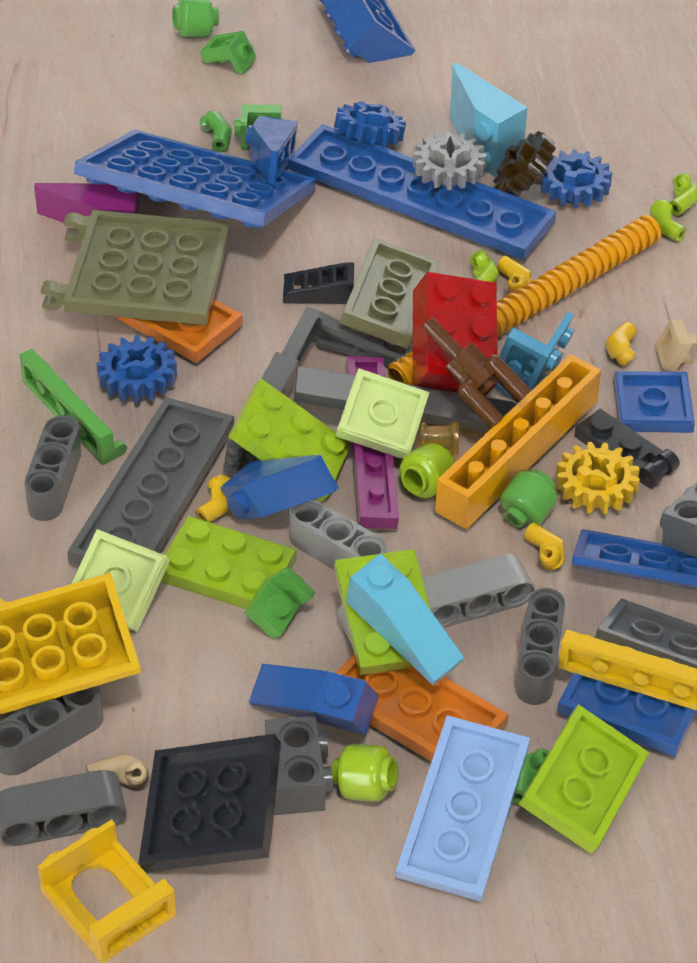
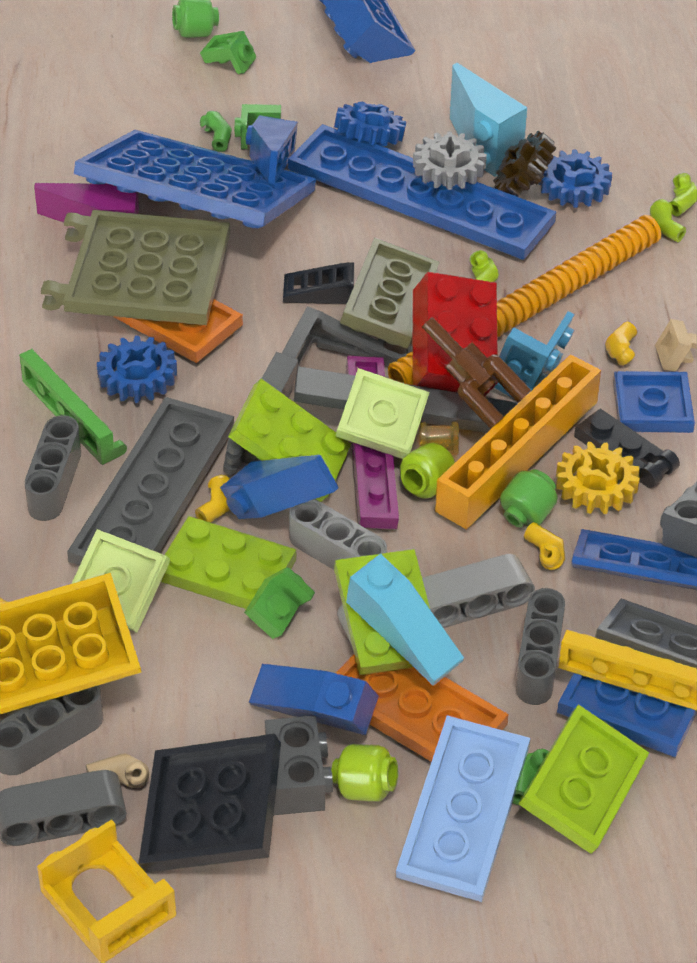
yellow arm [497,256,532,293] -> none

